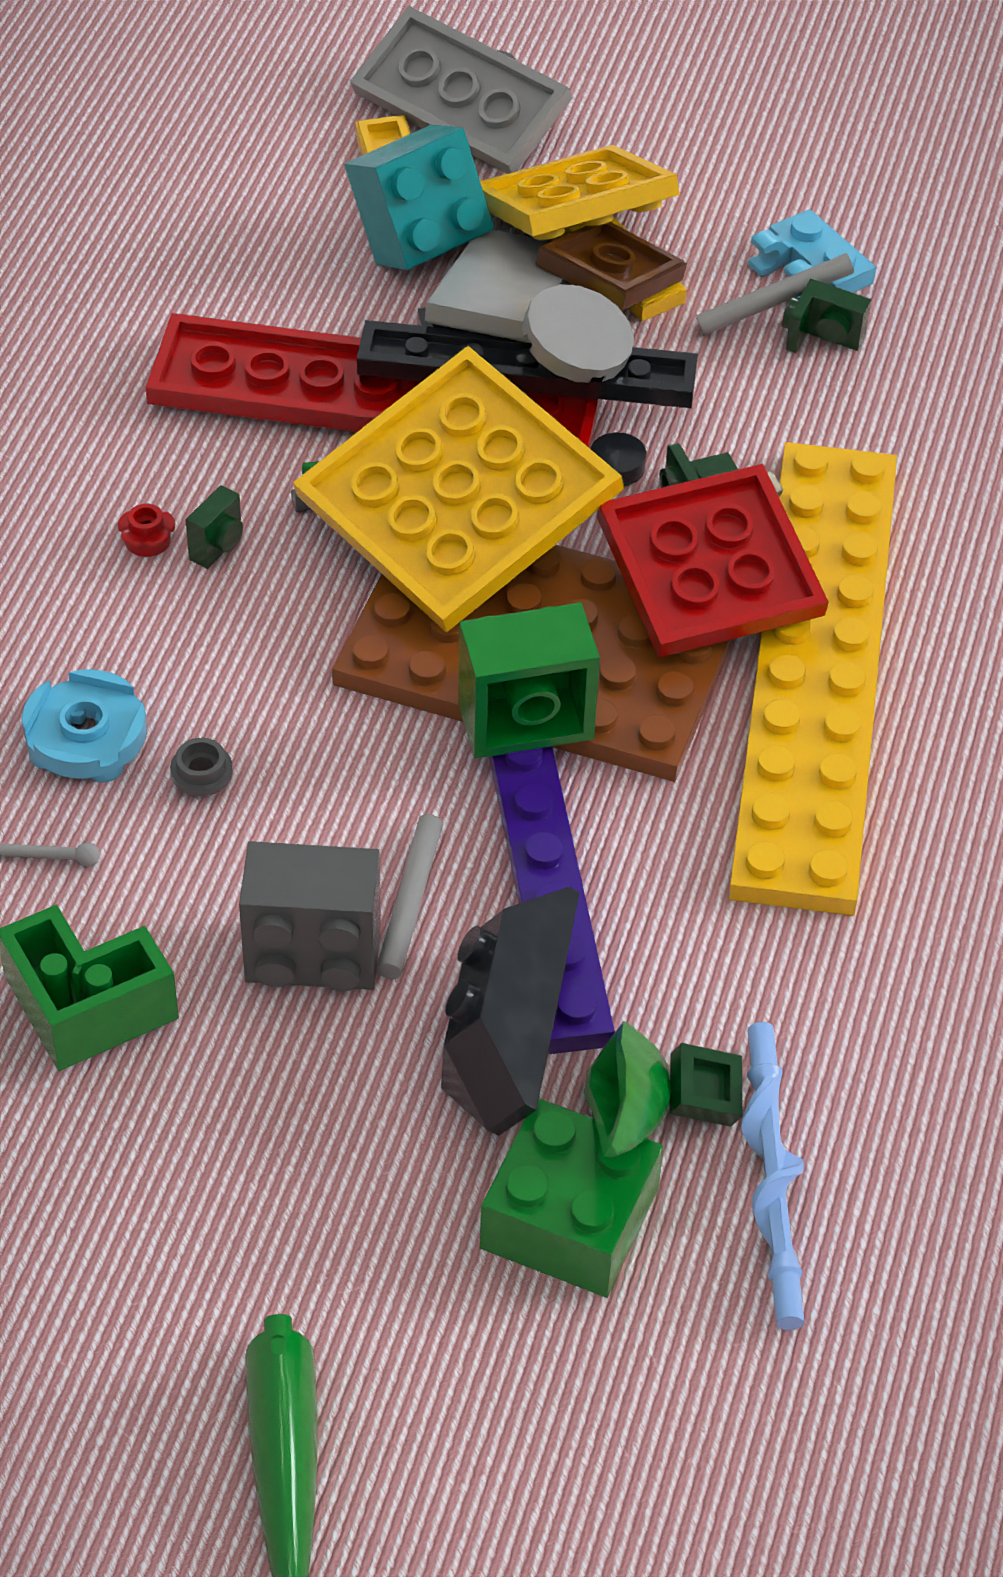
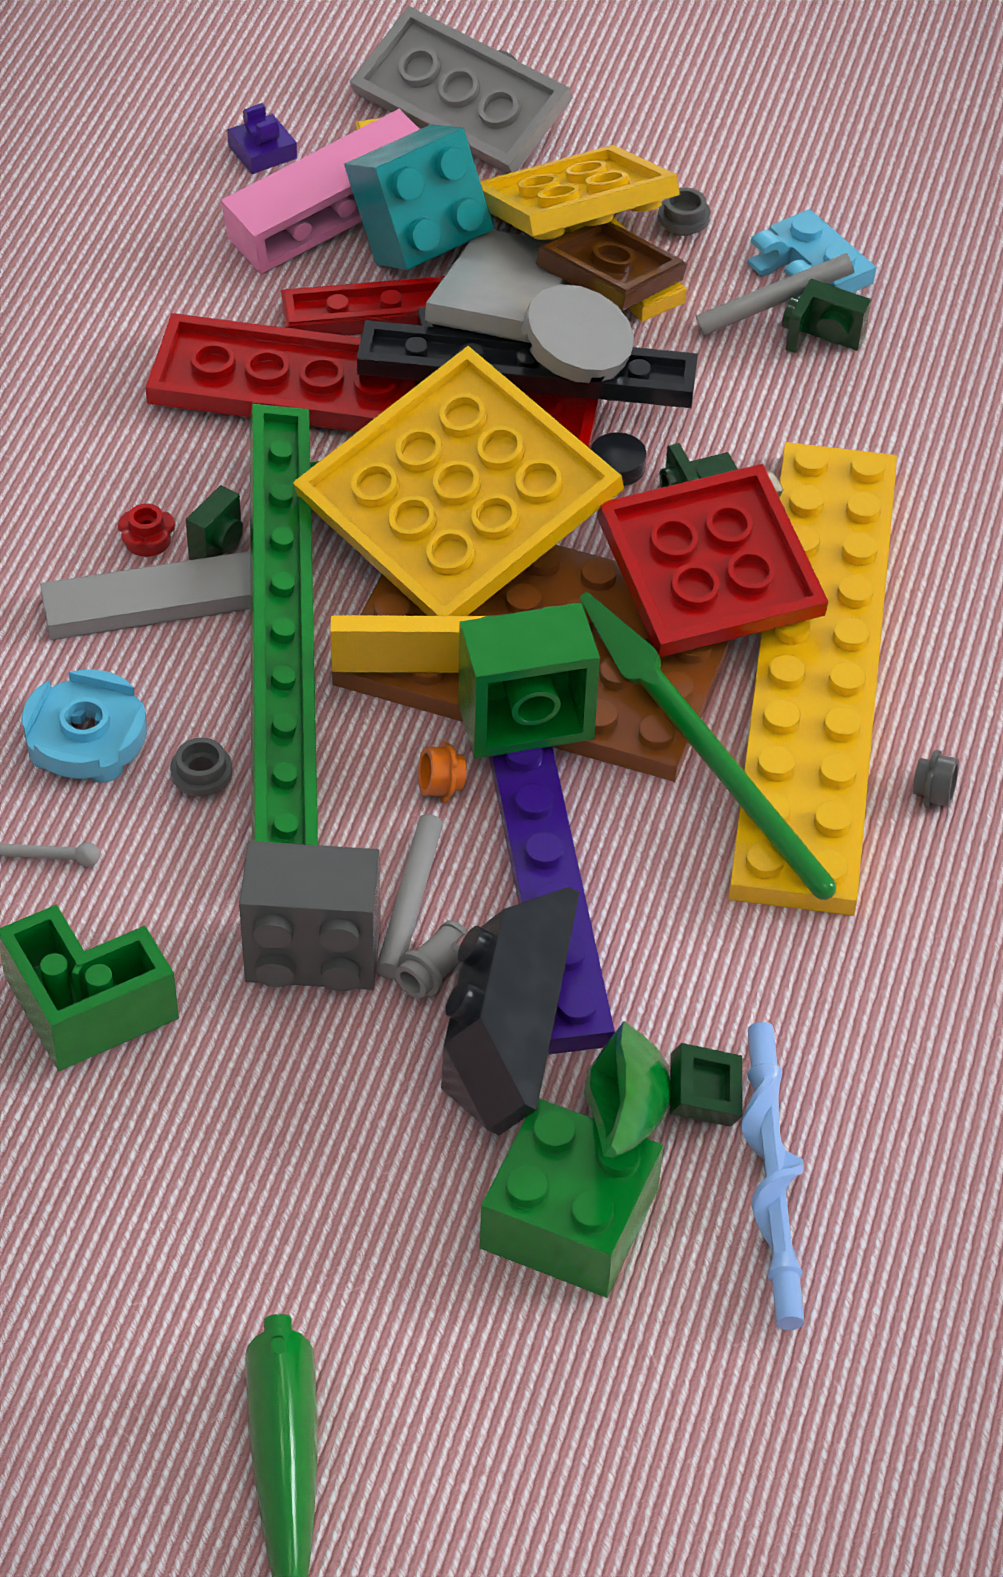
none -> light grey tile [40,551,251,640]
none -> bright pink brick [221,109,420,274]
none -> dark purple tile [227,103,297,174]
none -> green plate [250,404,318,845]
none -> red tile [281,276,445,336]
none -> yellow tile [330,615,485,673]
none -> light grey pin [395,920,468,999]
none -> orange plate [418,741,466,803]
none -> green piece [580,592,836,900]
none -> dark grey plate [658,187,711,236]
none -> dark grey plate [913,750,959,810]

